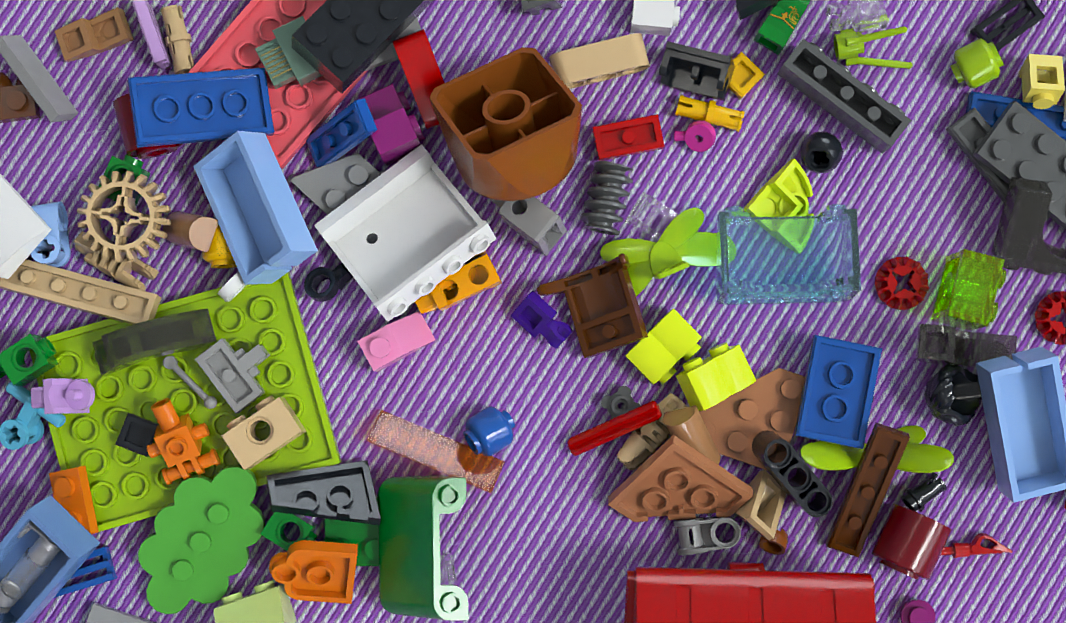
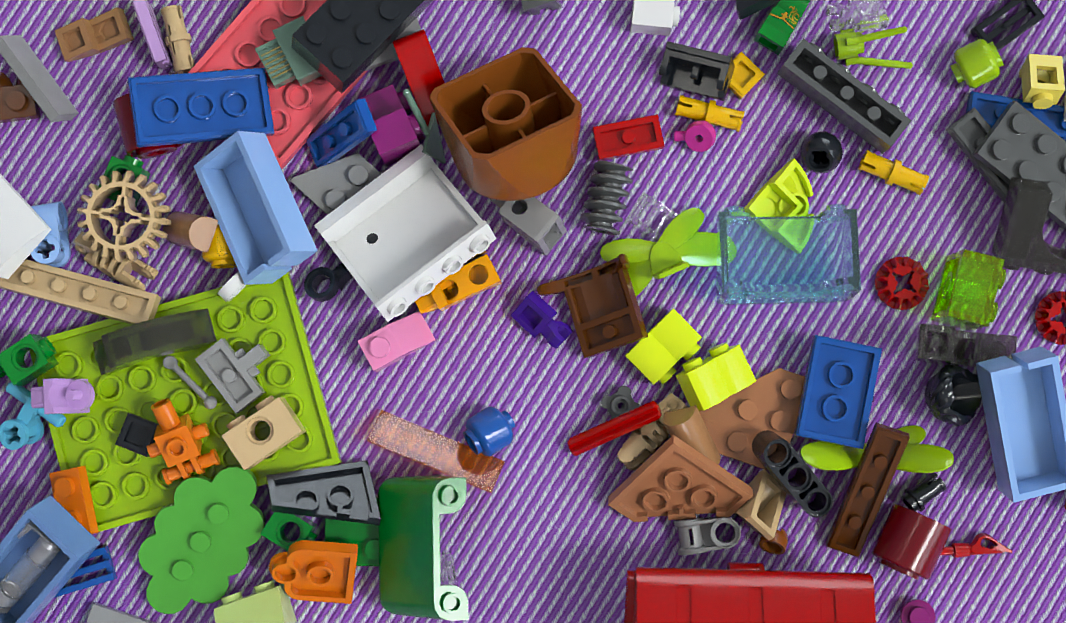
tan beam [549,33,650,89] -> none
none -> sand green piece [403,89,446,164]
none -> yellow pin [858,150,929,195]

